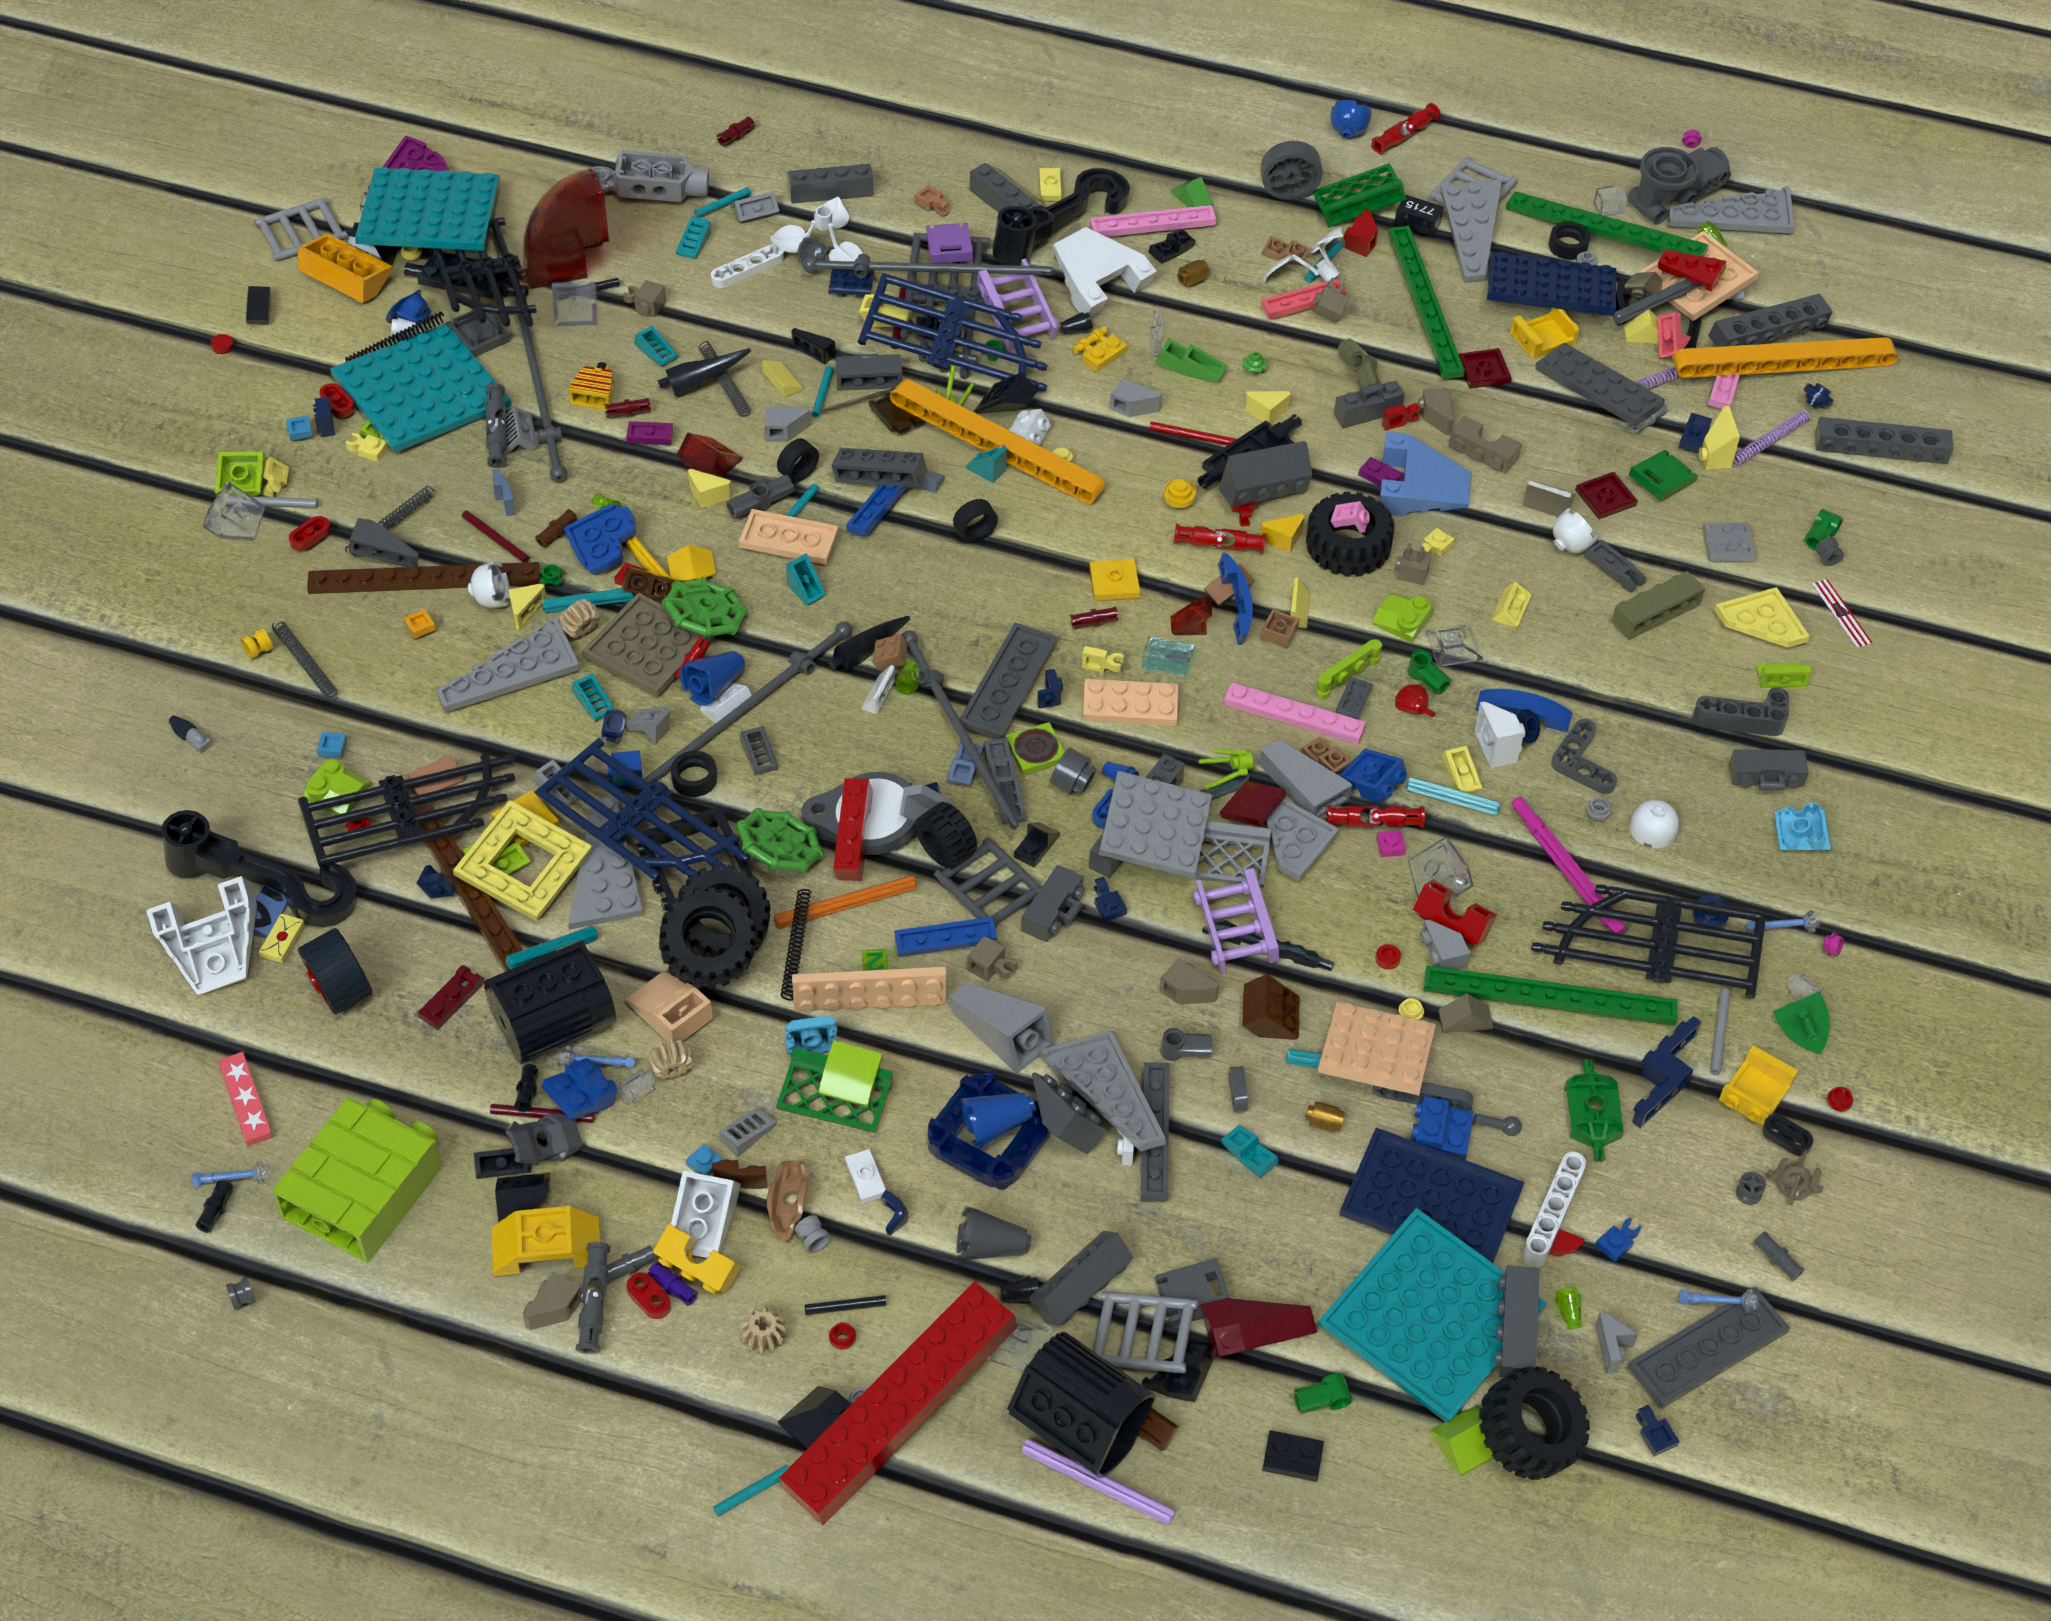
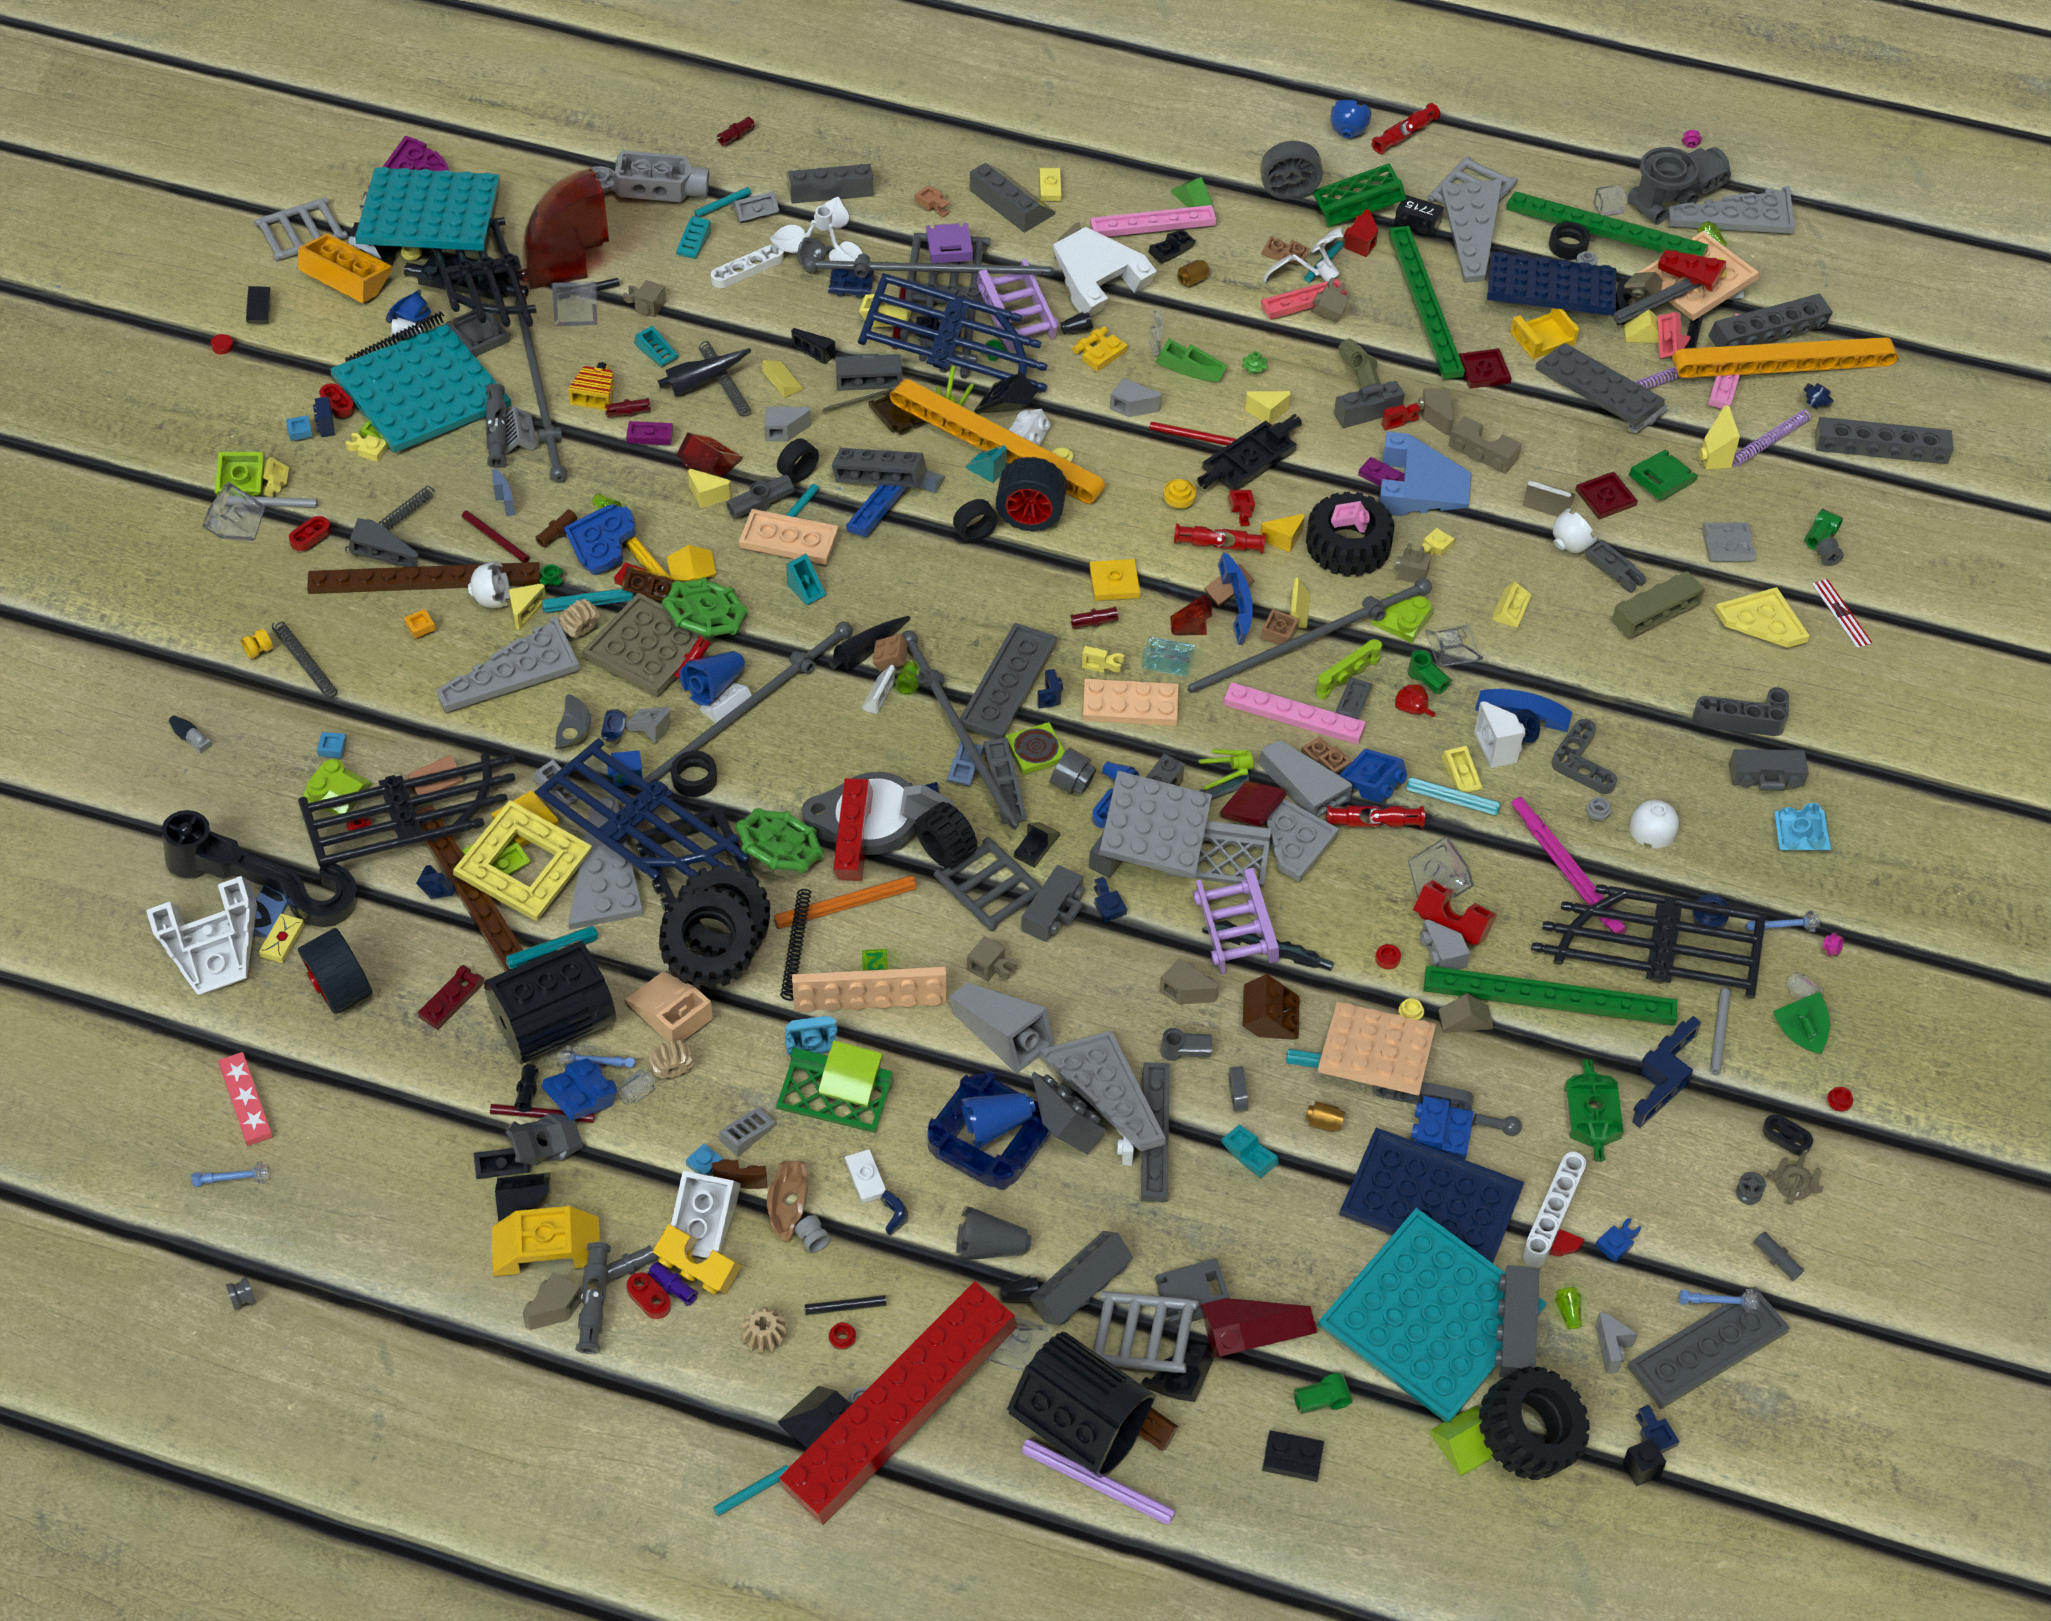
black pin [195,1180,233,1233] -> none
lime brick [272,1097,442,1264] -> none
teal slope [571,673,615,722] -> none
dark grey slope [740,726,778,775] -> none
teal piece [811,366,834,418] -> none
blue plate [894,917,997,957] -> none
black piece [992,168,1130,266] -> none
dark grey slope [1219,441,1312,507] -> none
dark pink plate [1376,830,1406,857] -> none
dark blue plate [1679,412,1712,453] -> none
yellow panel [1719,1045,1799,1125] -> none
lime panel [1756,663,1811,688] -> none
none -> dark grey piece [554,694,591,750]
none -> black wheel [996,457,1067,532]
none -> dark grey bar [1188,578,1432,693]
none -> black brick [1623,1438,1666,1487]

